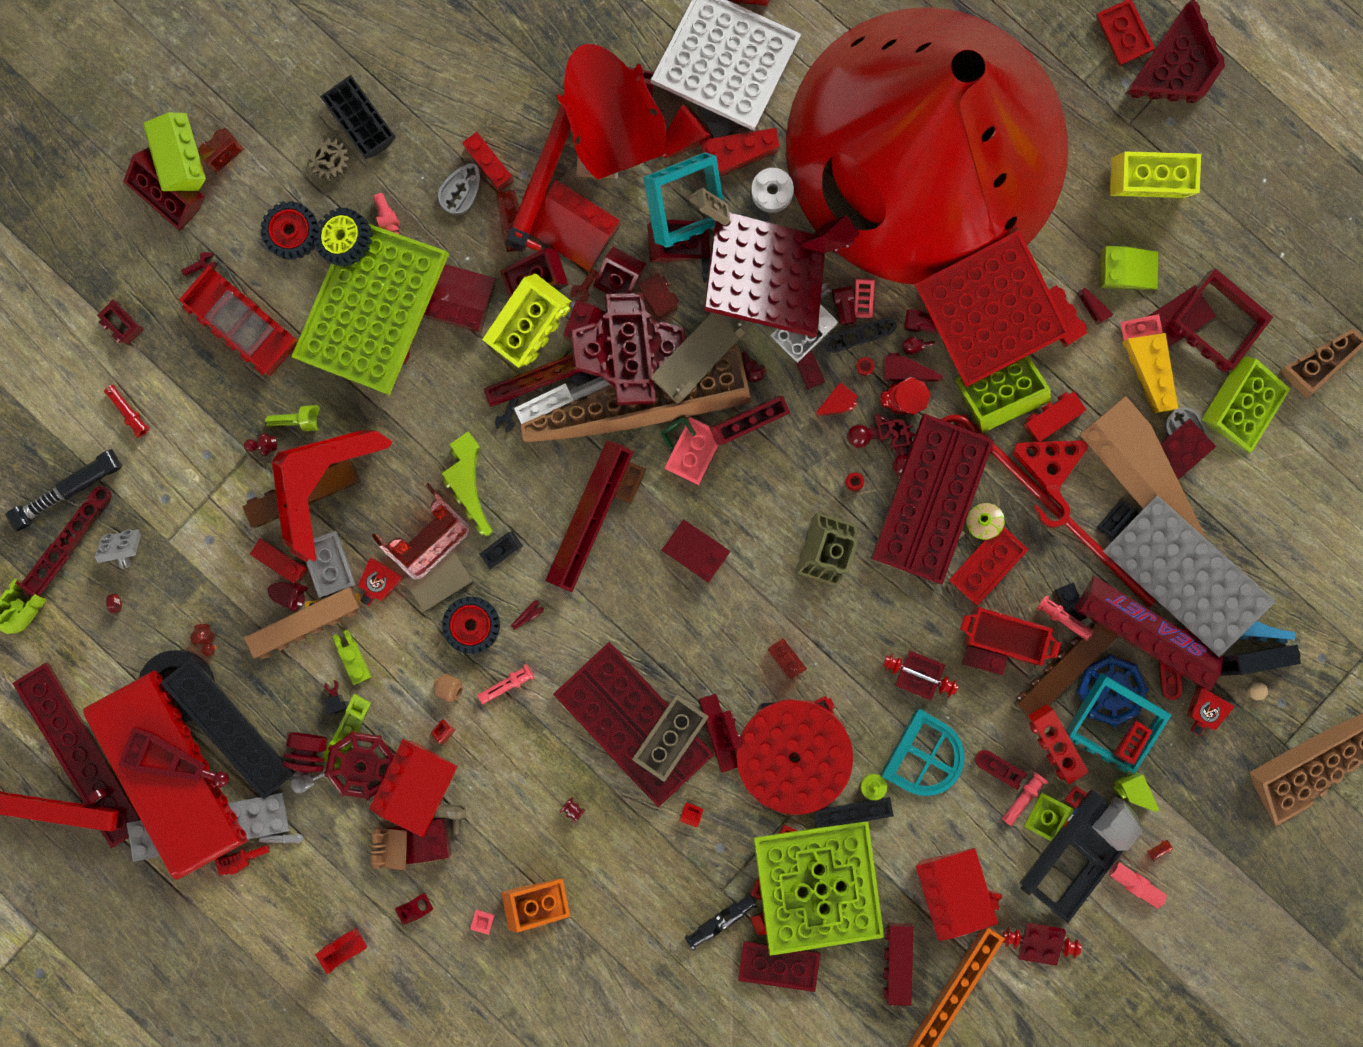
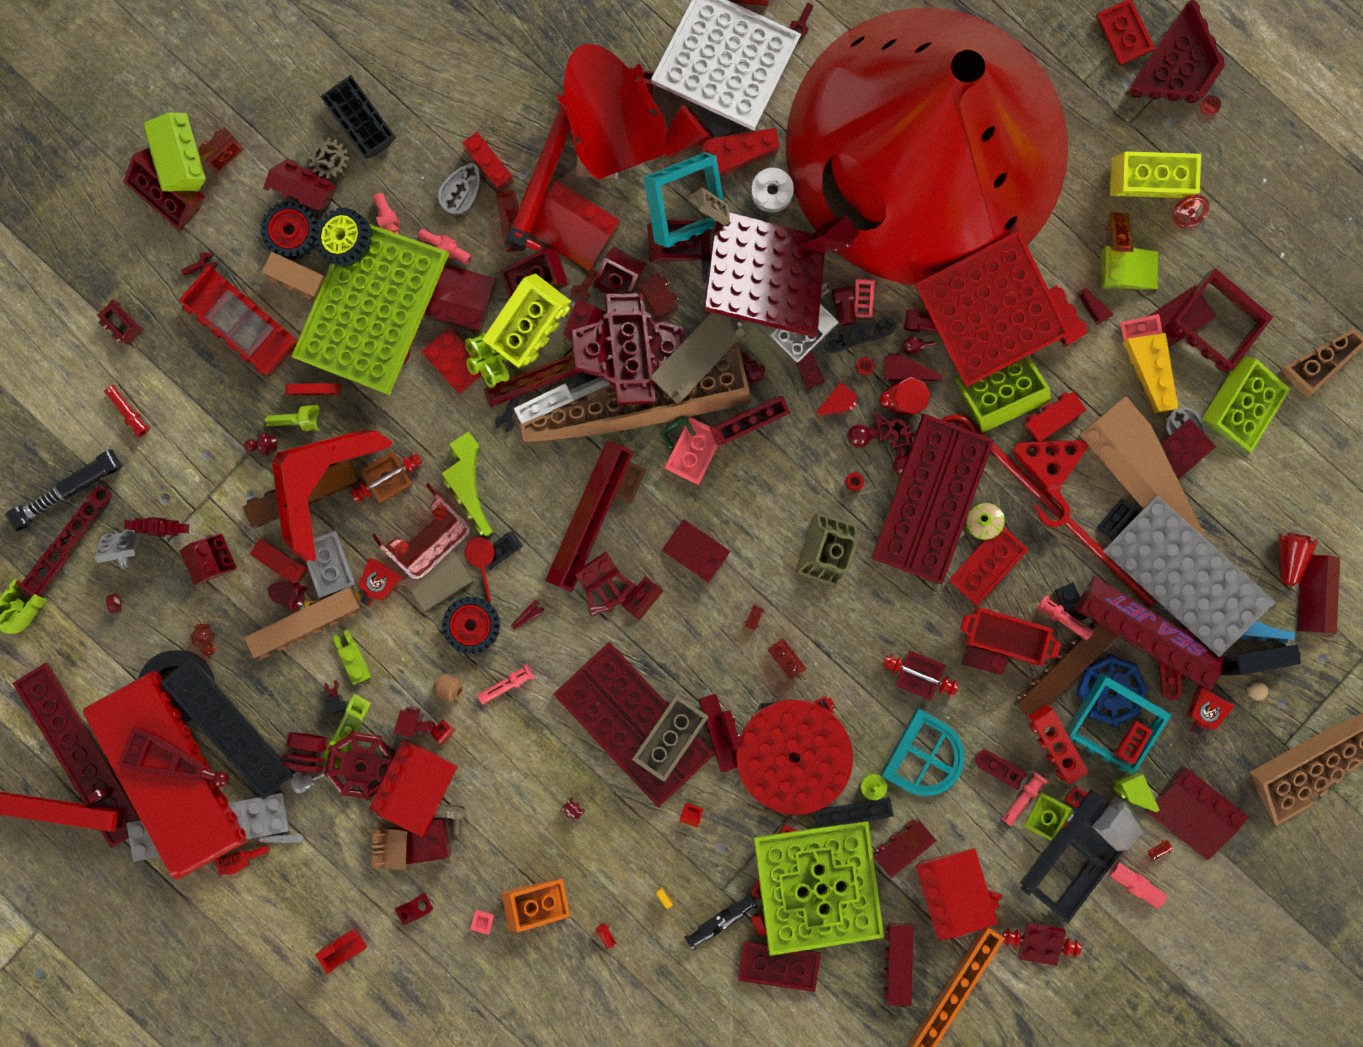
none -> dark red gear [124,517,190,537]
none -> dark red slope [179,534,237,586]
none -> medium nougat brick [262,252,325,300]
none -> dark red wedge [263,158,337,211]
none -> red beam [285,383,341,396]
none -> dark orange plate [350,451,423,504]
none -> dark red brick [393,706,436,738]
none -> coral pin [417,229,472,265]
none -> red plate [421,327,482,394]
none -> lime axle [465,333,509,388]
none -> red piece [465,537,495,603]
none -> dark red plate [574,552,637,617]
none -> red pin [595,923,617,949]
none -> dark red slope [622,576,663,620]
none -> yellow tile [656,887,673,909]
none -> clear red pin [744,605,764,631]
none -> dark red bar [790,3,814,39]
none -> dark red slope [873,819,937,878]
none -> clear red slope [1106,212,1134,252]
none -> dark red slope [1146,766,1249,860]
none -> clear red piece [1172,194,1209,228]
none -> clear red tile [1200,95,1221,116]
none -> red cone [1278,532,1318,586]
none -> dark red slope [1297,555,1340,634]

